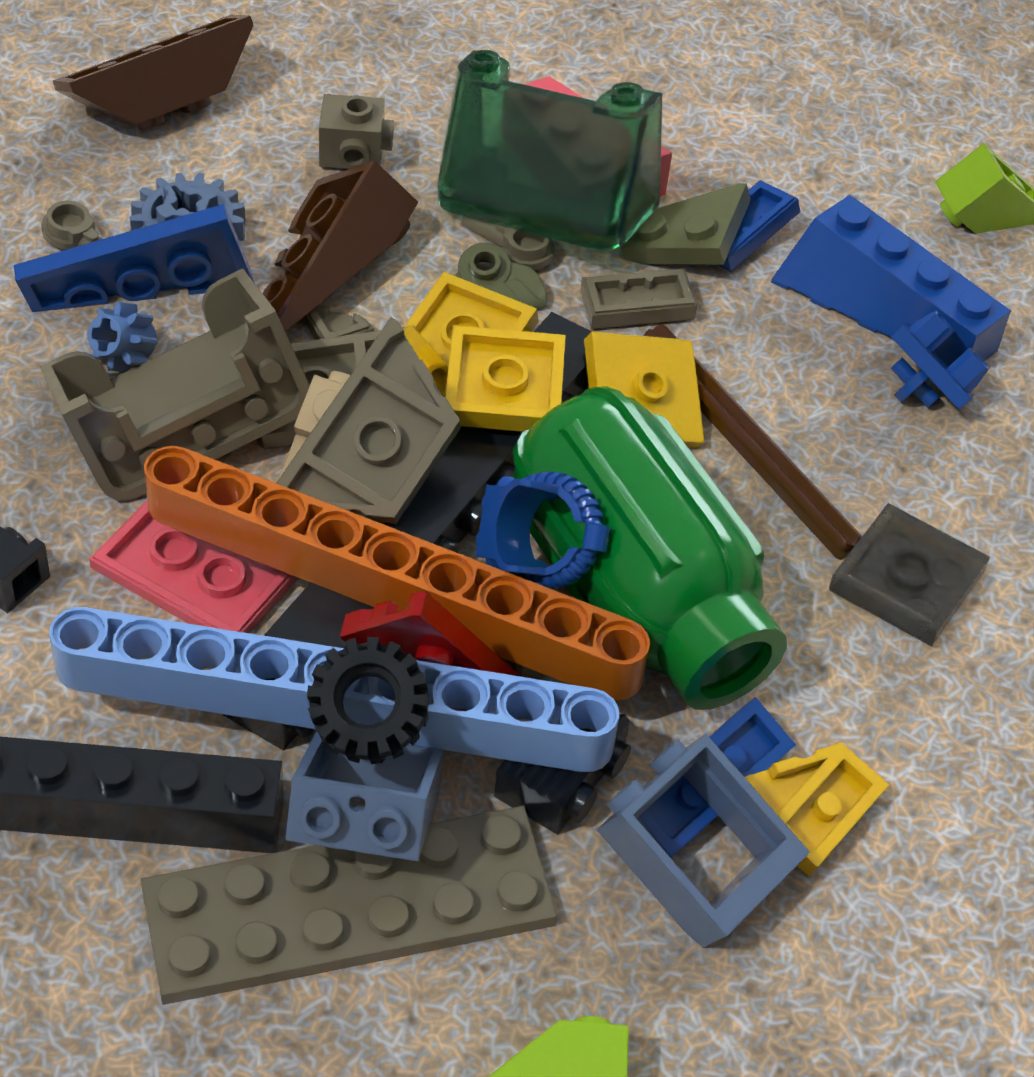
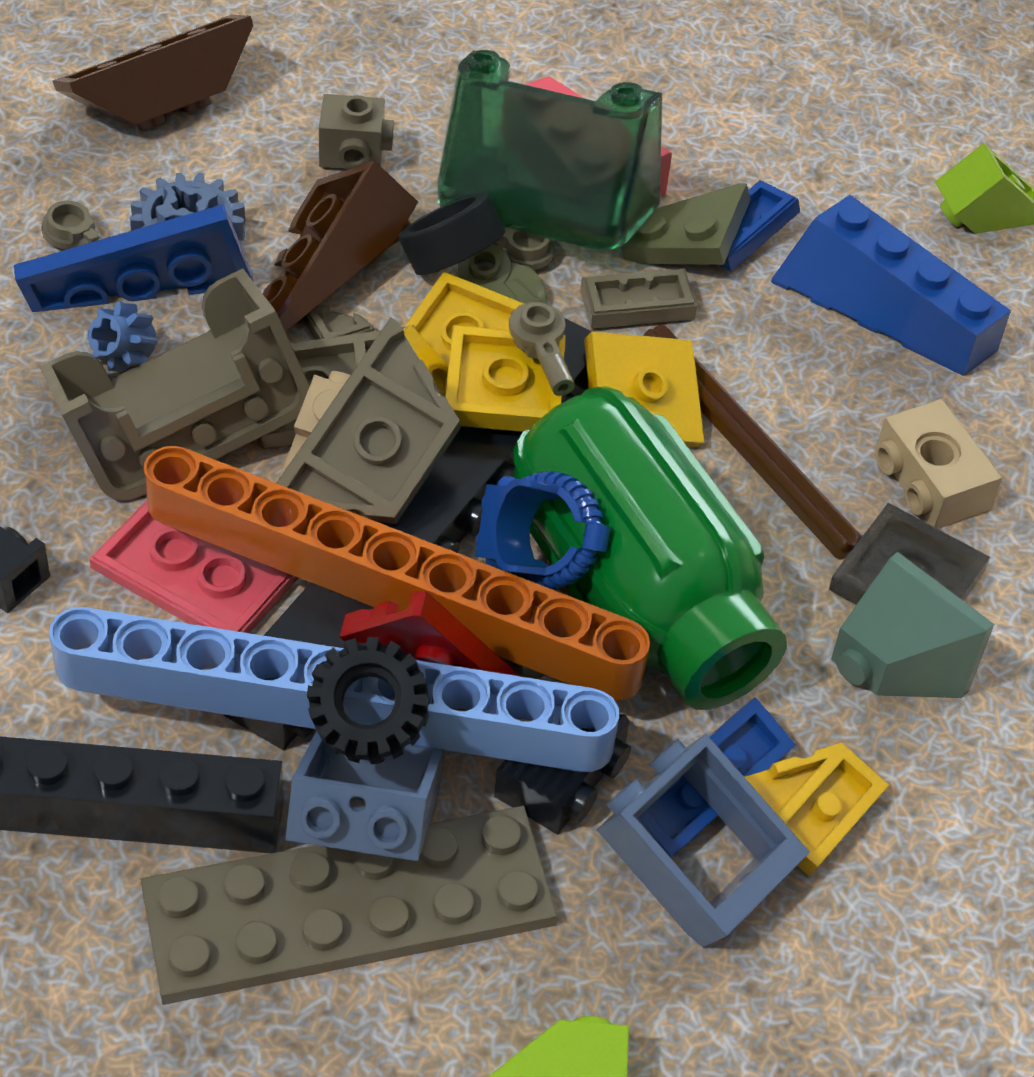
blue hips [890,310,990,409] -> none
none -> black tyre [399,192,505,275]
none -> dark tan plate [509,302,575,396]
none -> sand green slope [831,552,995,698]
none -> tan brick [875,399,1002,530]

